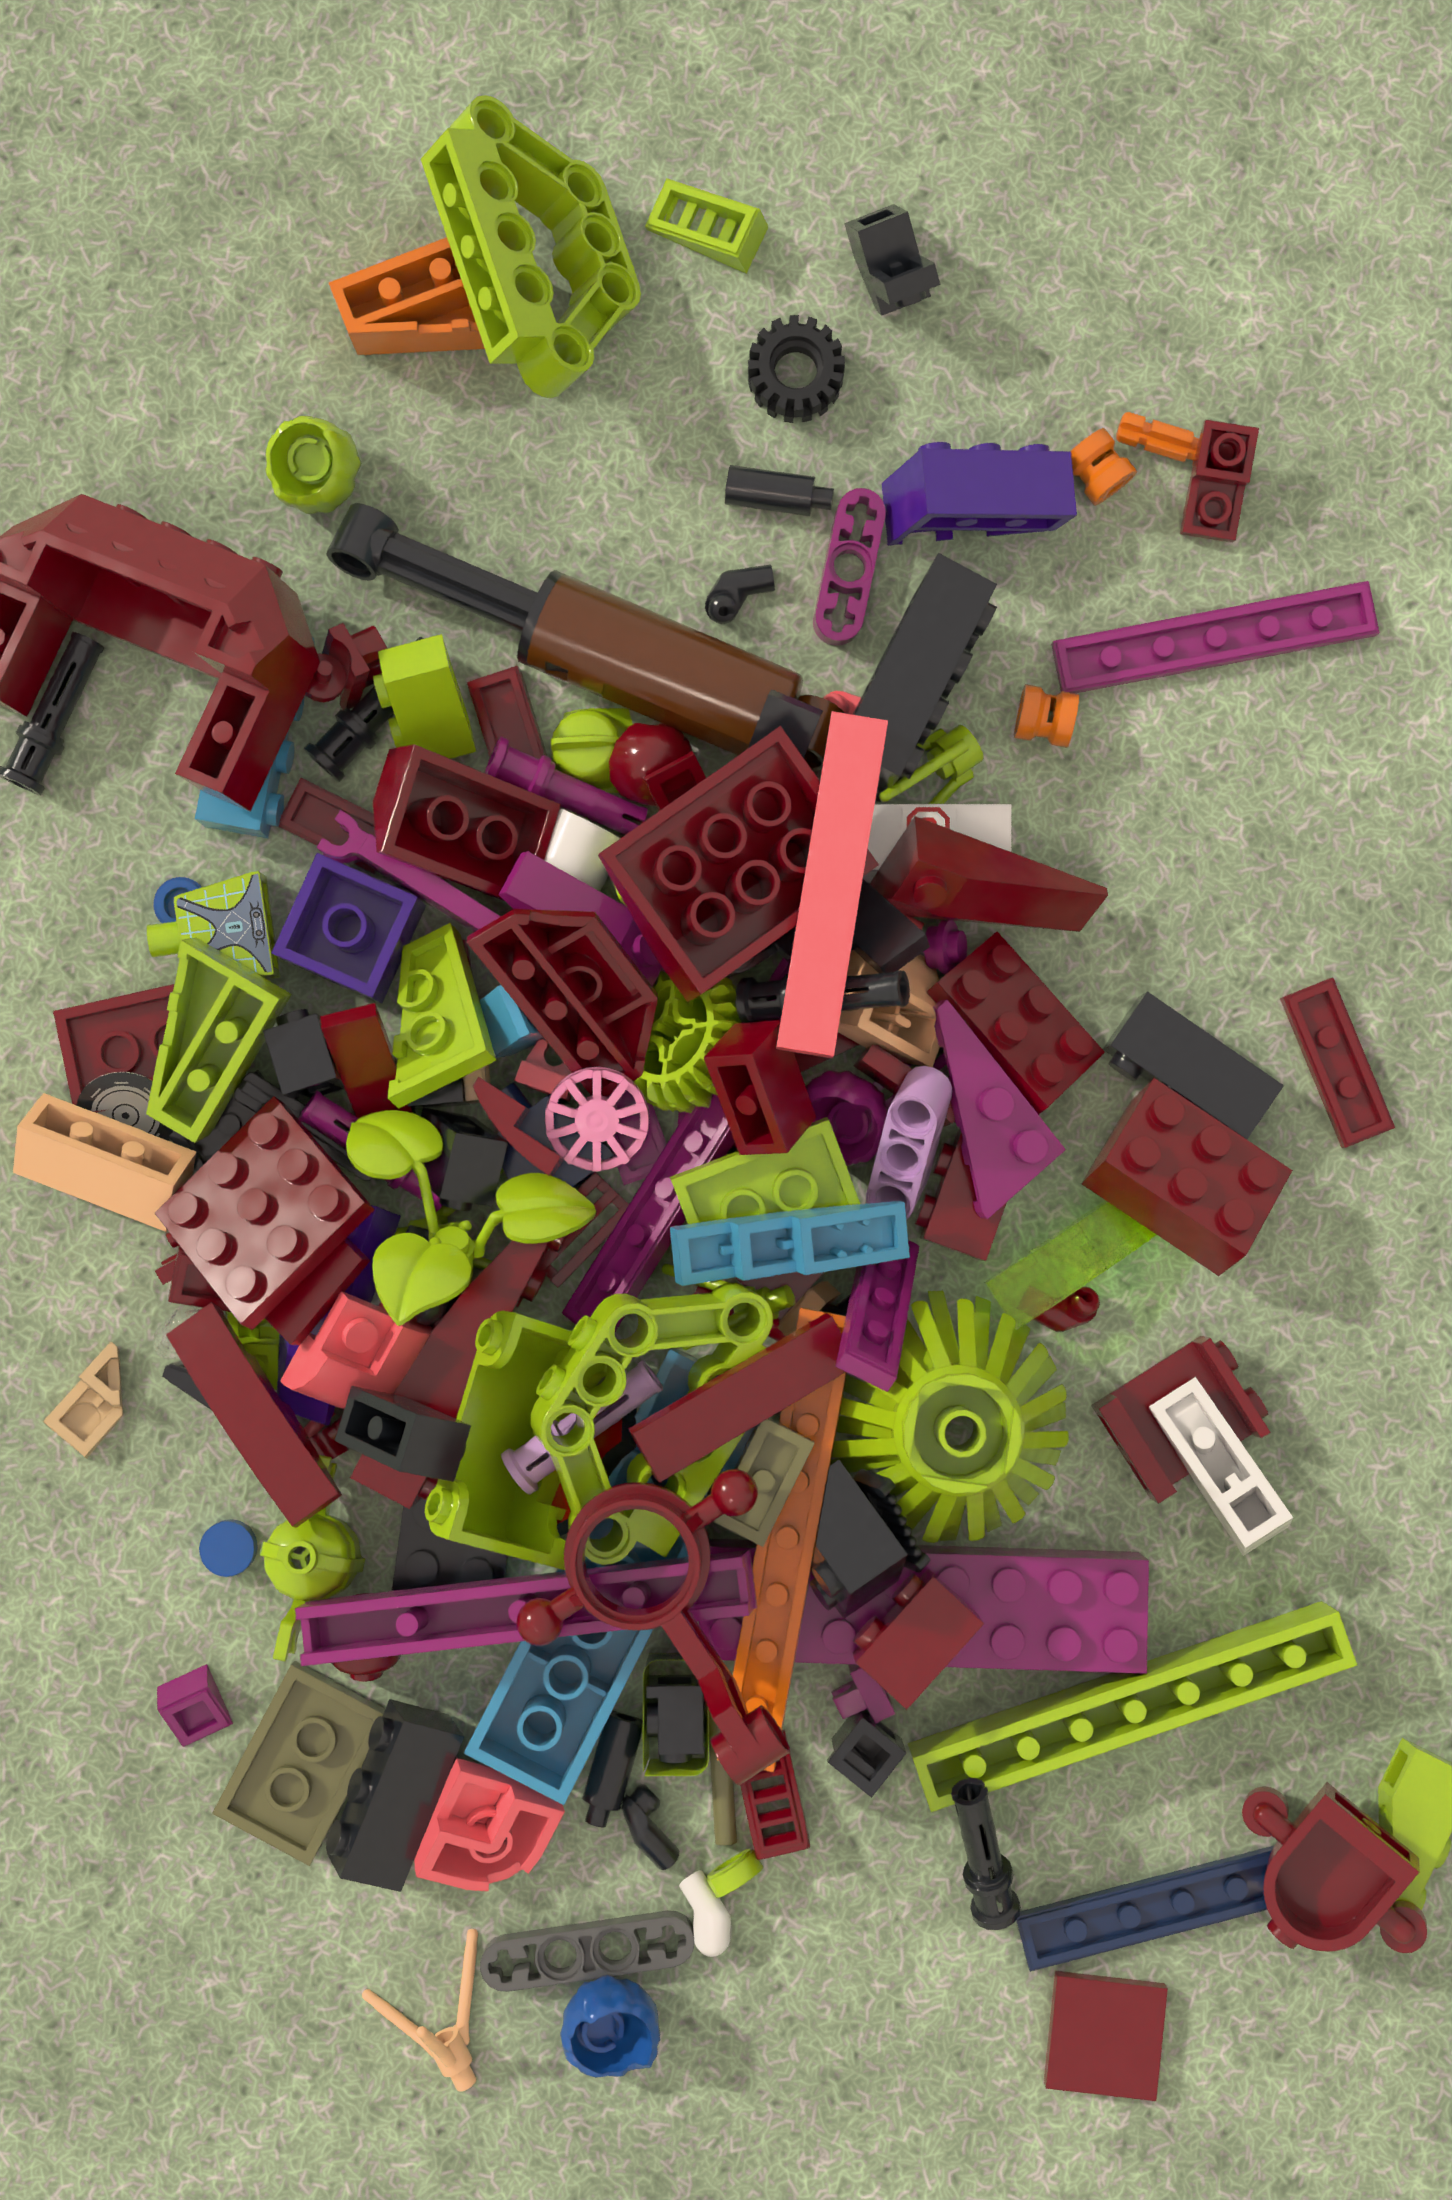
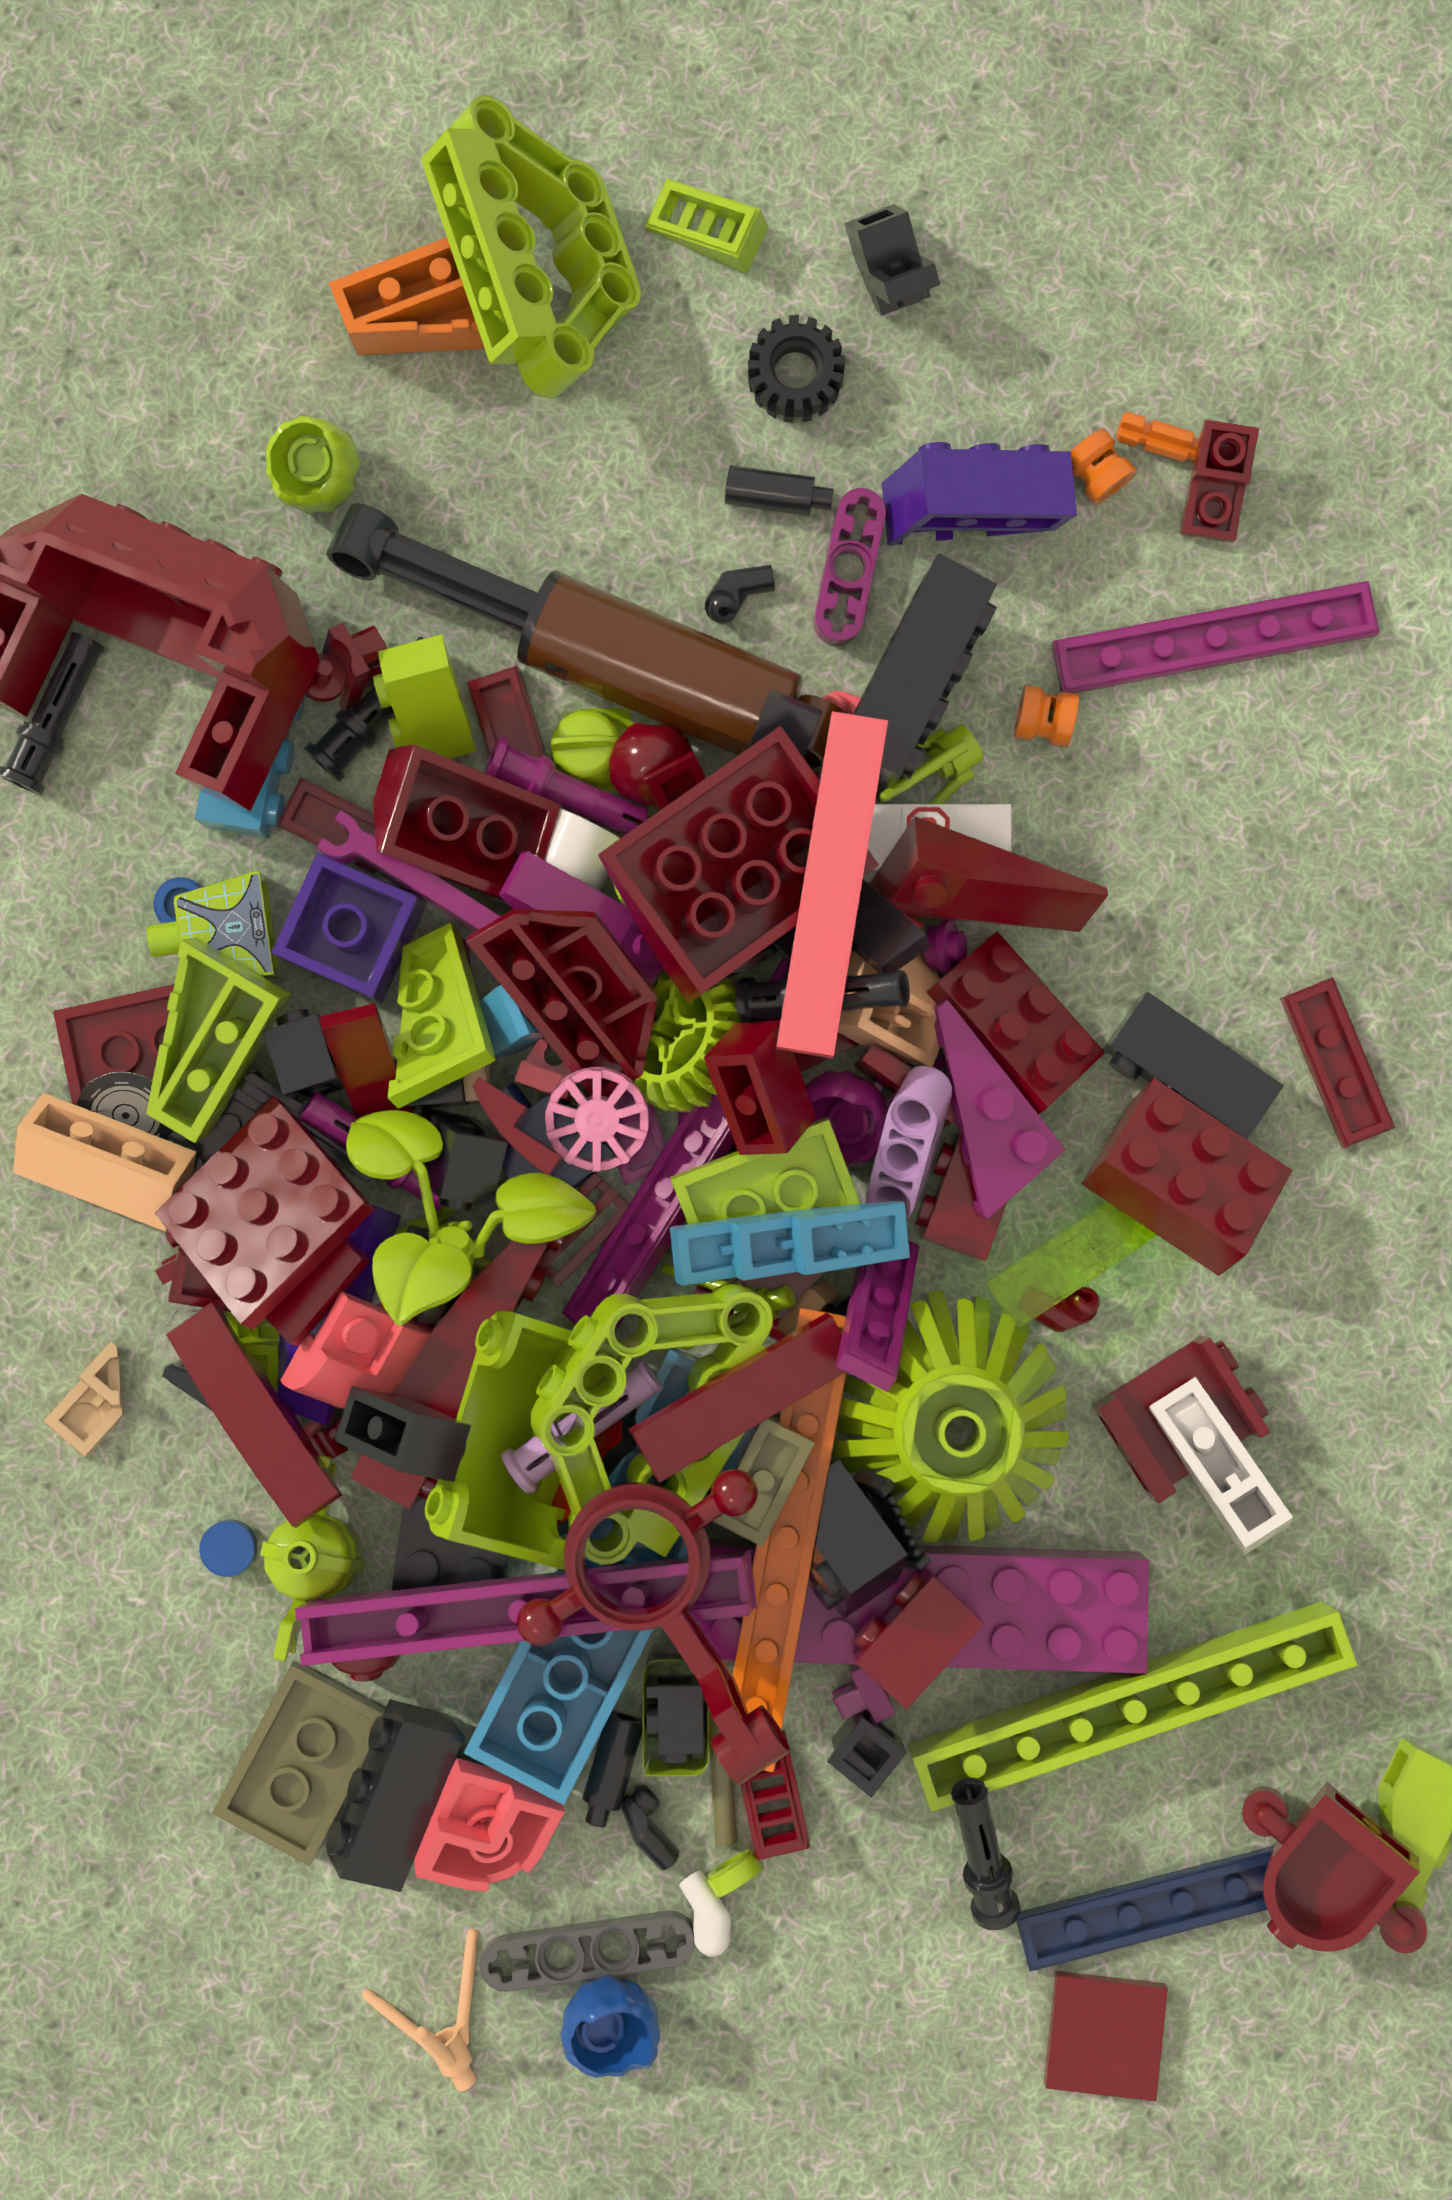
magenta slope [157,1664,233,1747] -> none

